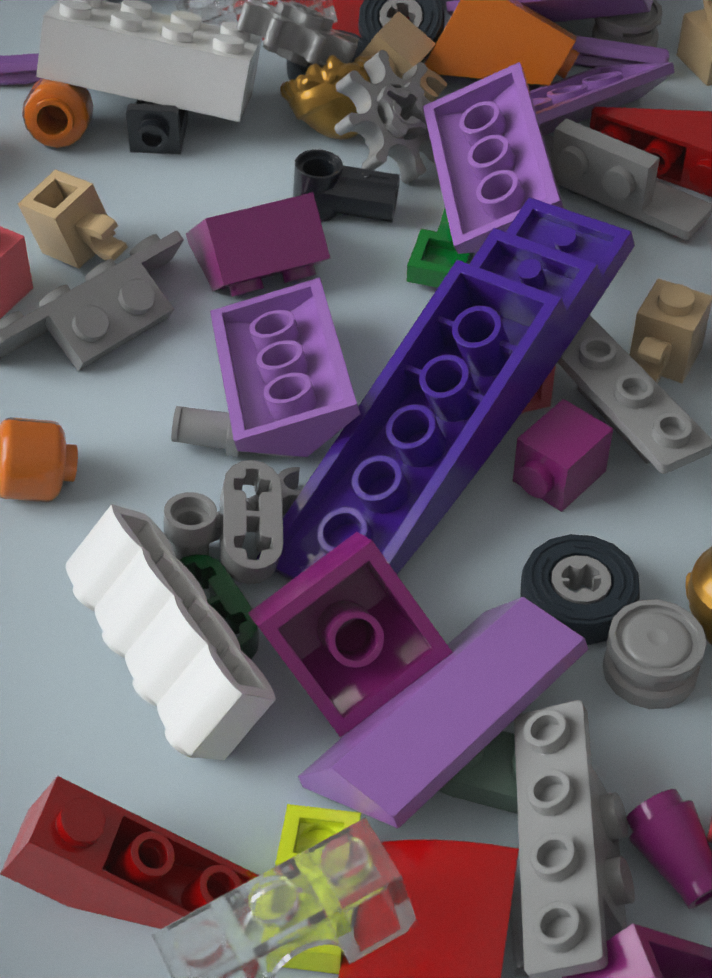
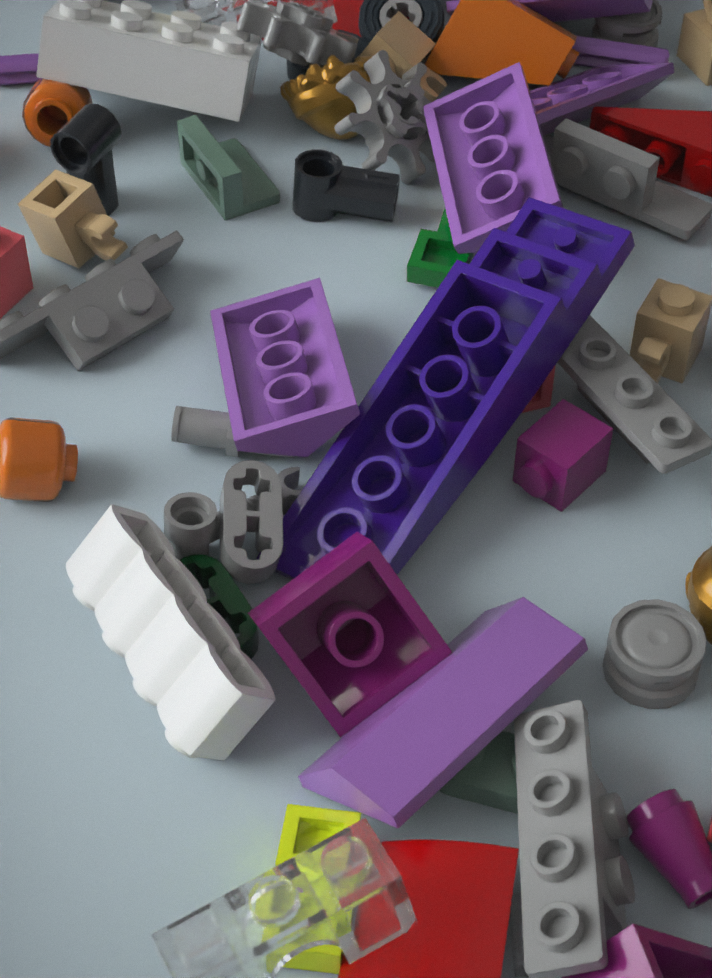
red slope [0,776,259,946] -> none
black bracket [126,99,189,154] -> none
magenta slope [186,192,330,297] -> none
black bush [520,534,640,645] -> none
none -> black piece [50,103,122,216]
none -> sand green panel [177,115,280,221]

